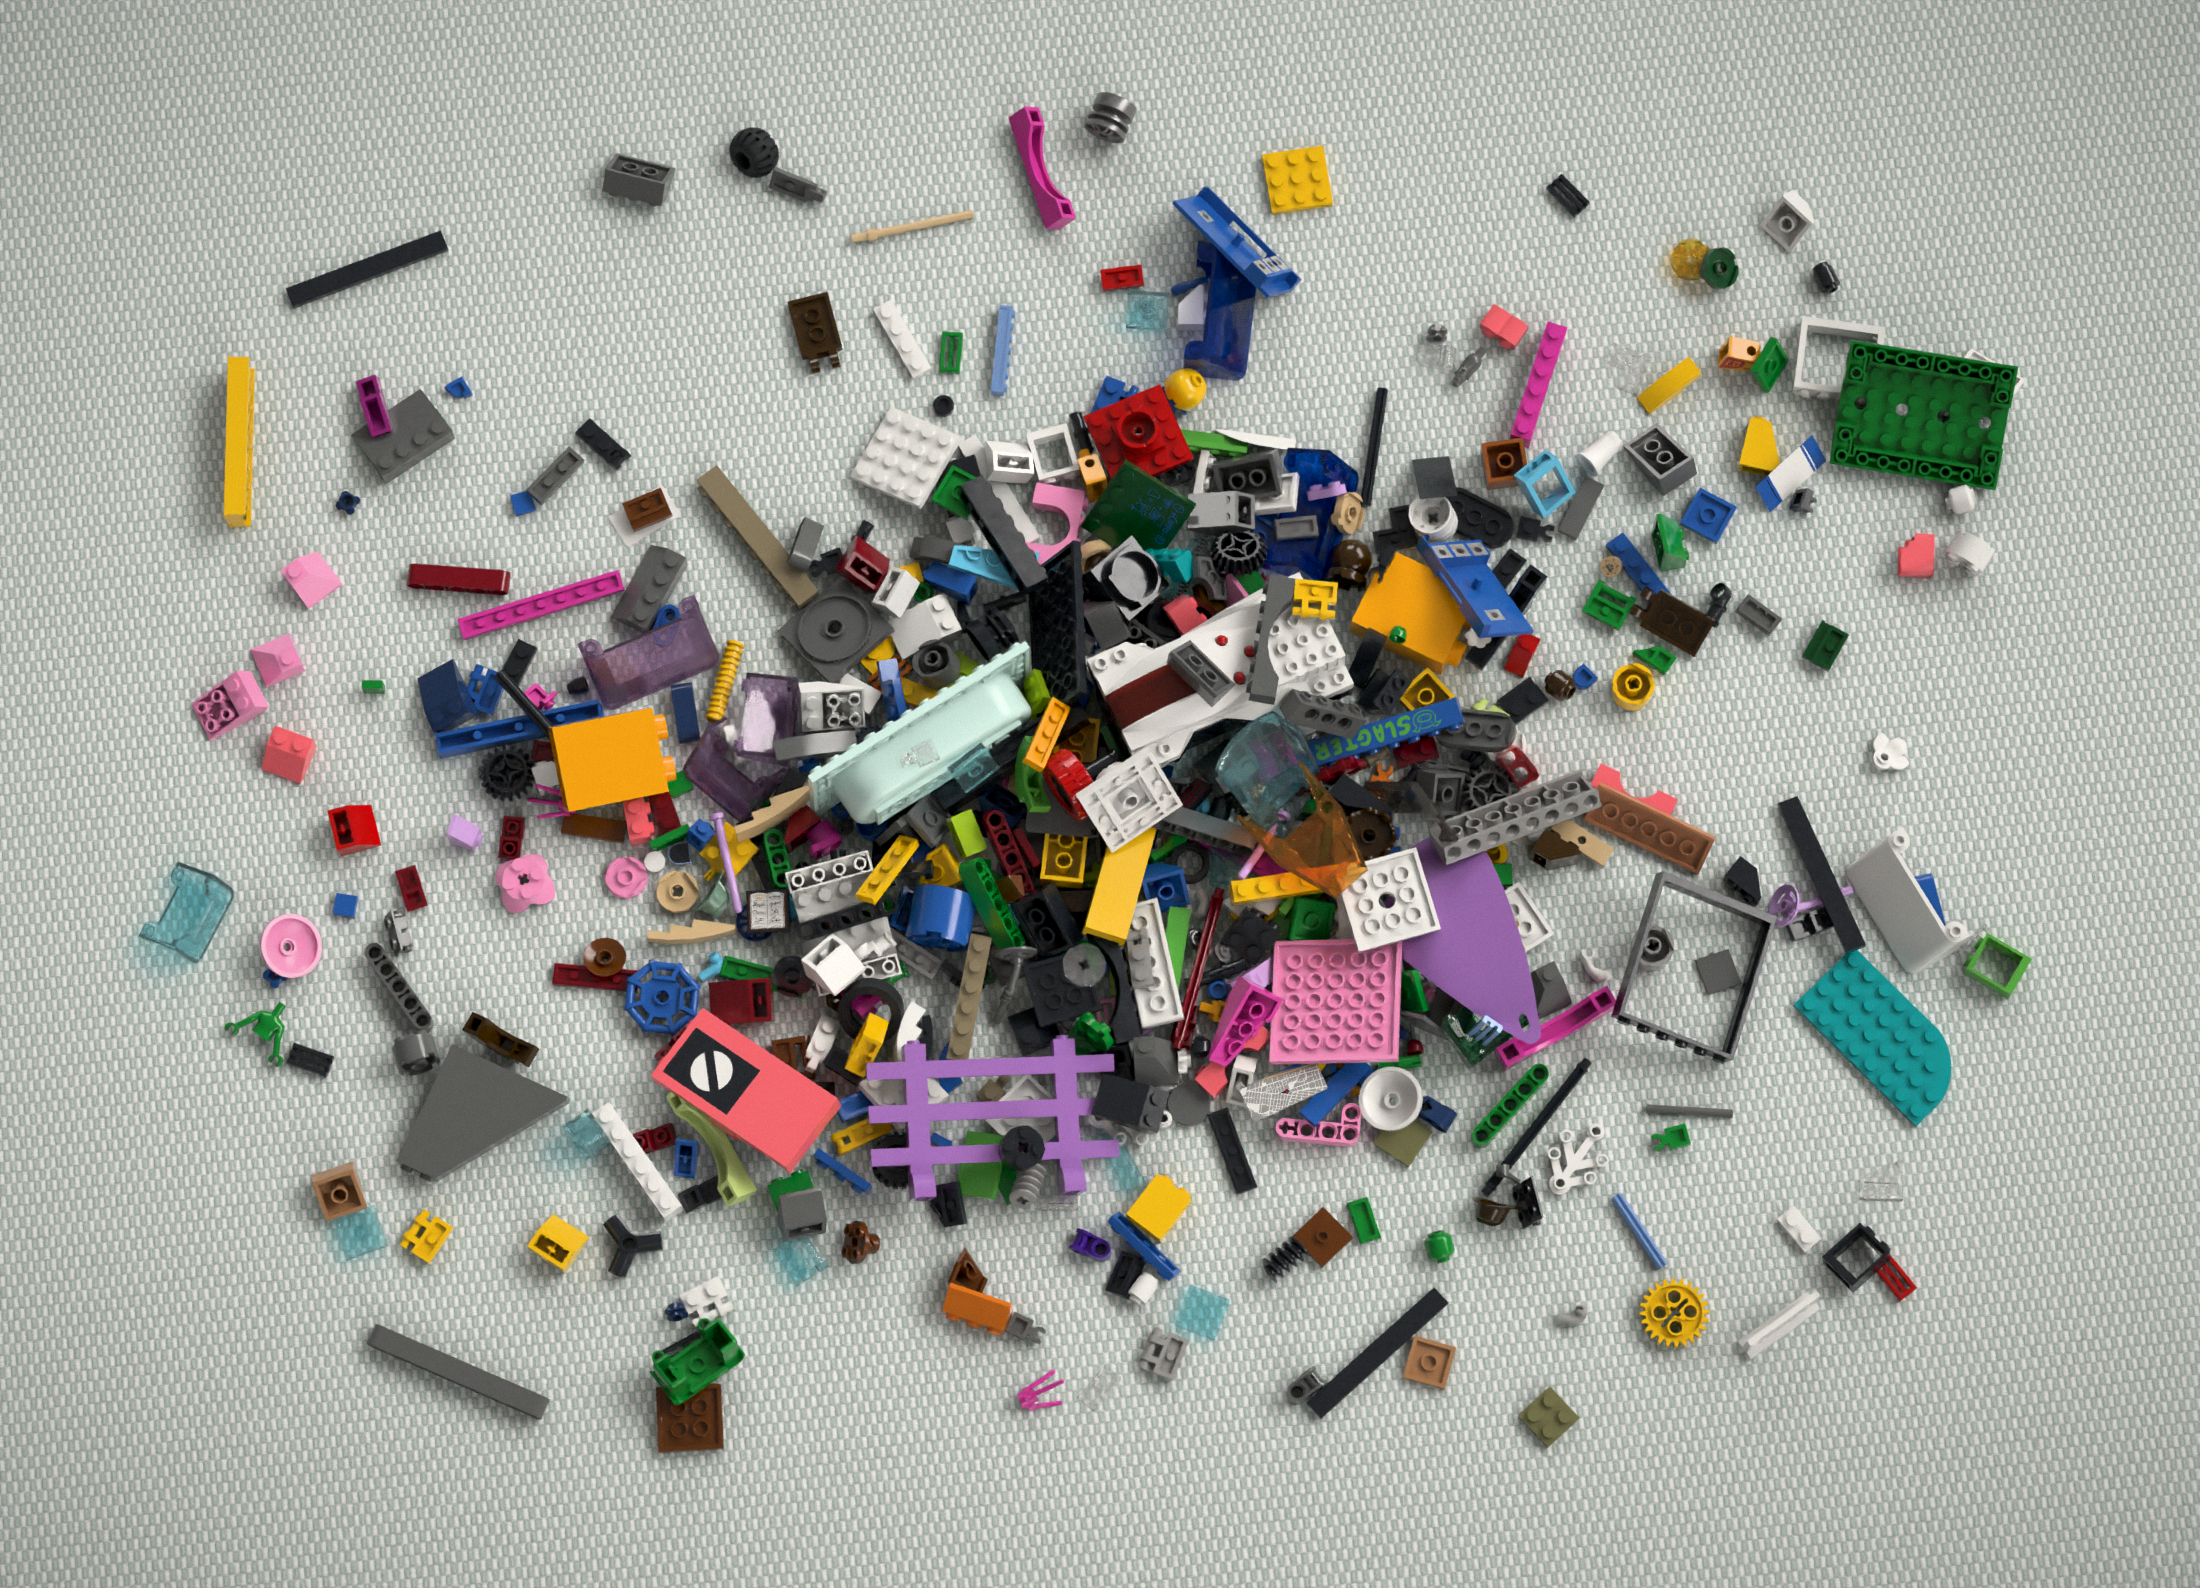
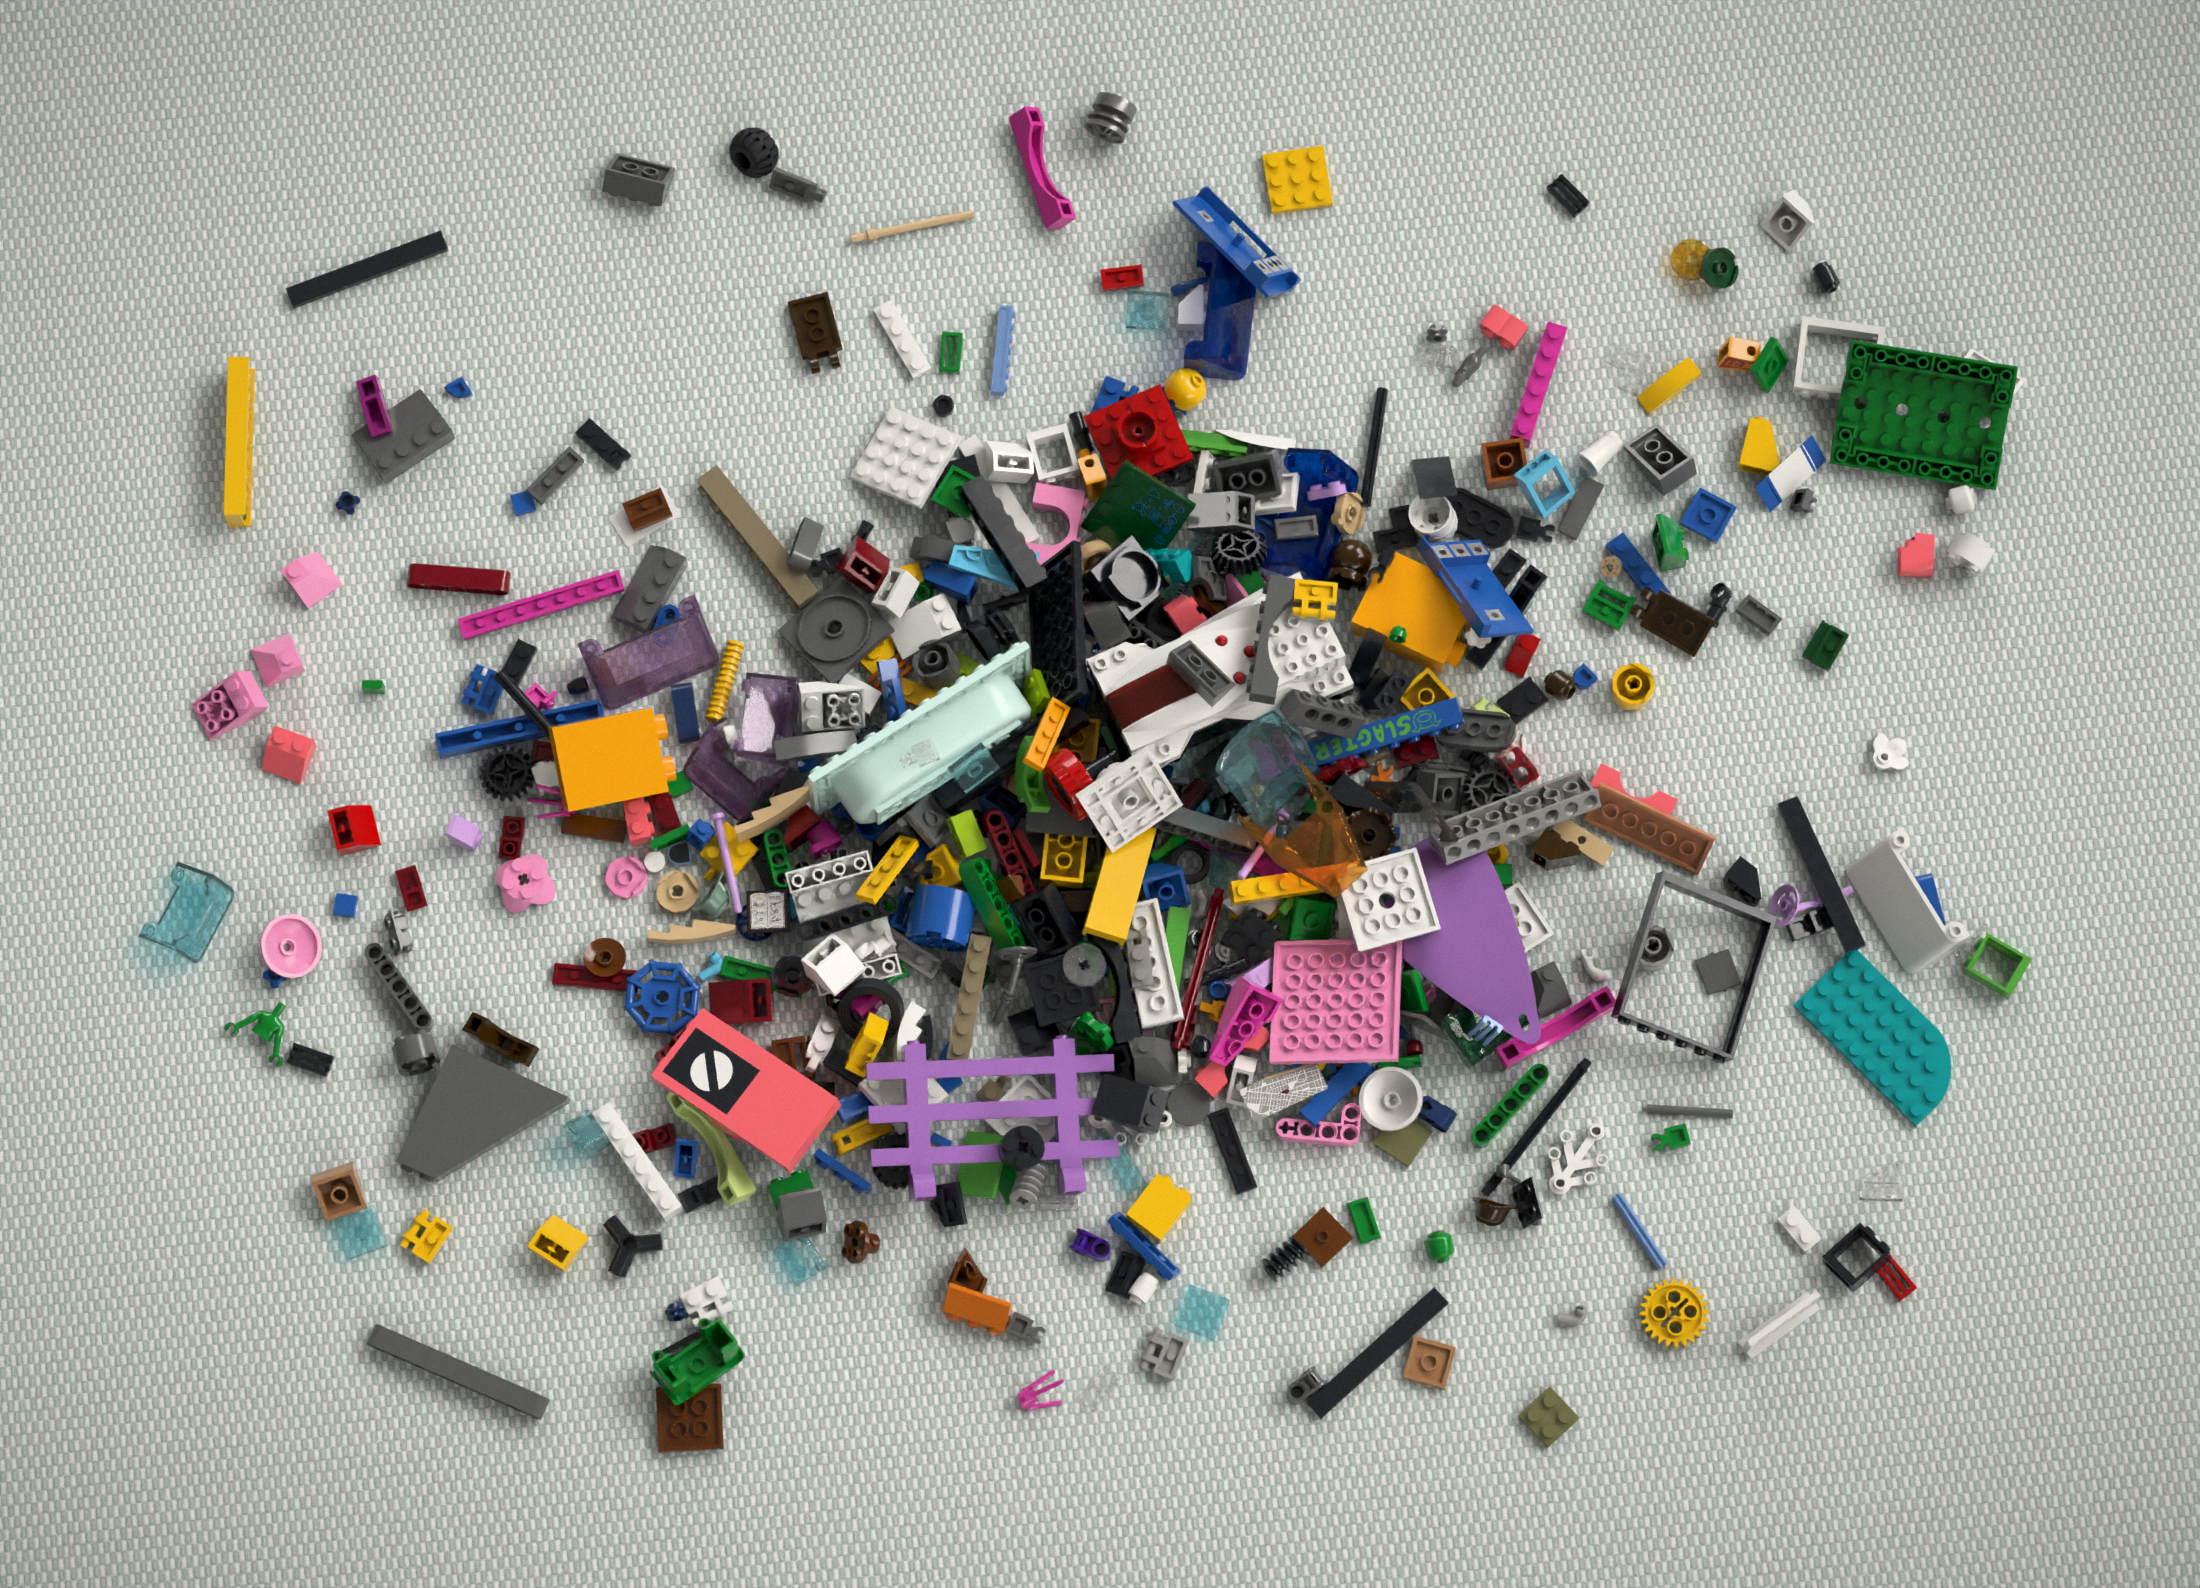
dark blue slope [417,659,478,733] -> none
green tile [1632,646,1677,676] -> none

